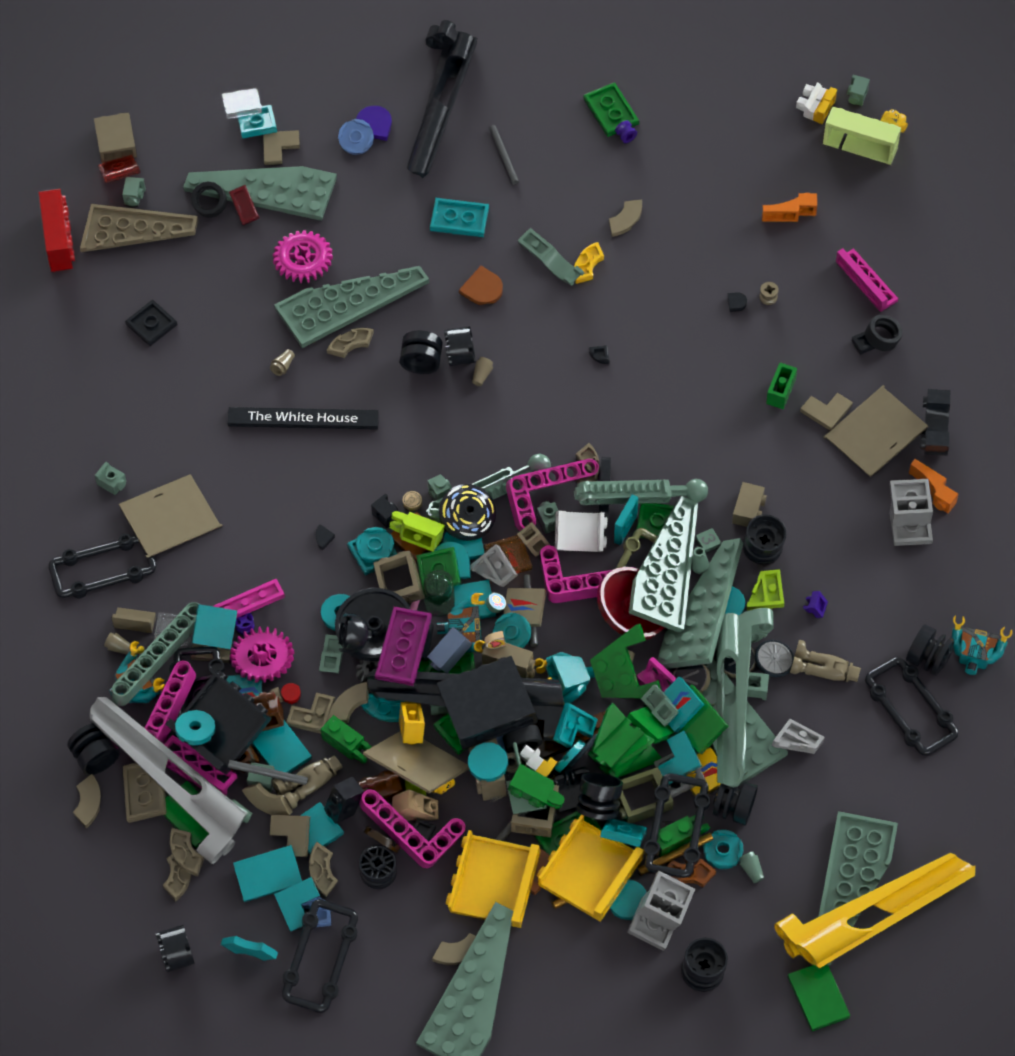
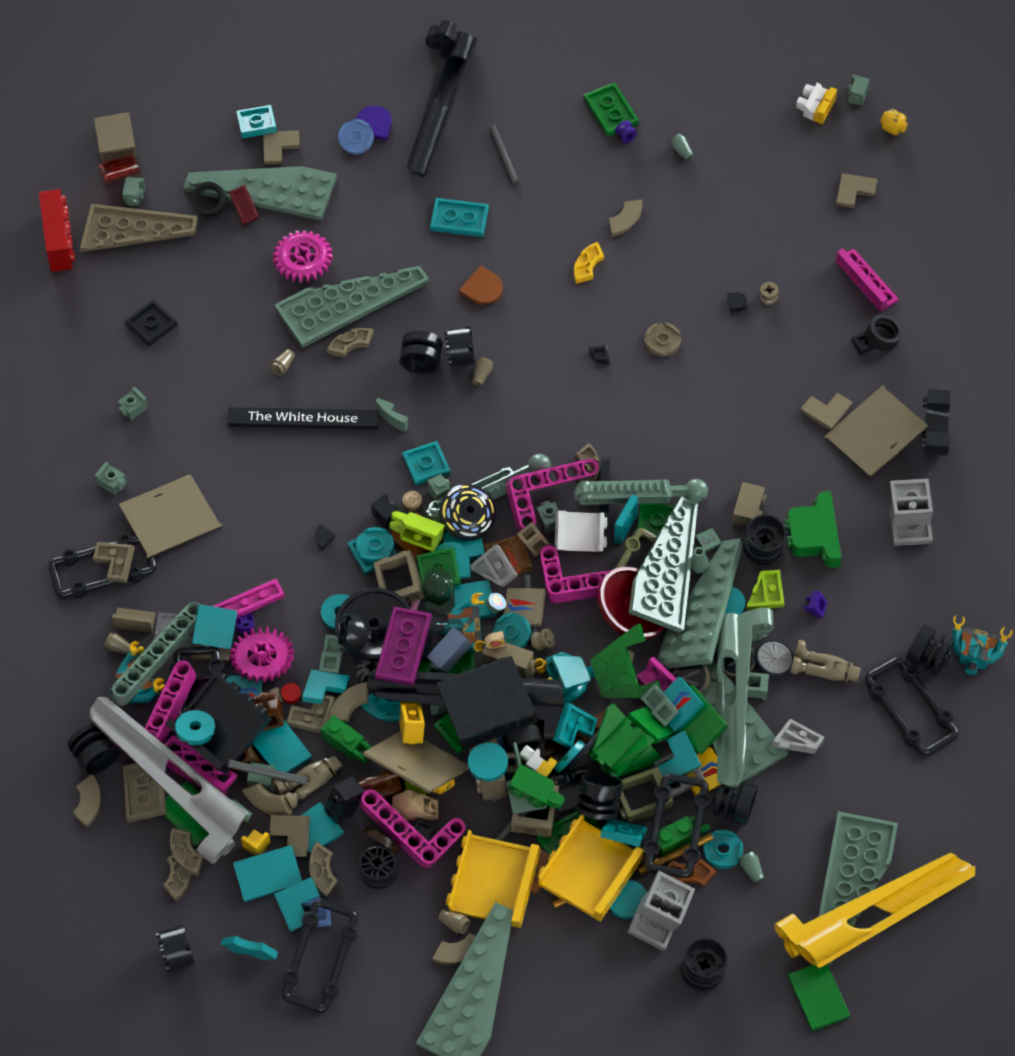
clear tile [222,88,262,119] -> none
sand green piece [518,228,584,286] -> none
orange slope [762,193,817,222] -> none
green brick [766,363,797,410] -> none
yellowish green piece [823,107,901,165] -> none
orange slope [909,459,958,513] -> none
none -> dark tan tile [93,542,135,583]
none -> sand green brick [118,386,148,421]
none -> yellow panel [241,829,271,856]
none -> teal tile [302,669,350,704]
none -> sand green slope [376,398,408,432]
none -> teal tile [402,441,451,486]
none -> dark tan cone [438,909,470,934]
none -> dark tan wheel [531,629,555,651]
none -> dark tan tile [644,323,681,357]
none -> sand green cone [669,134,694,161]
none -> green brick [784,491,842,568]
none -> dark tan tile [836,173,878,209]

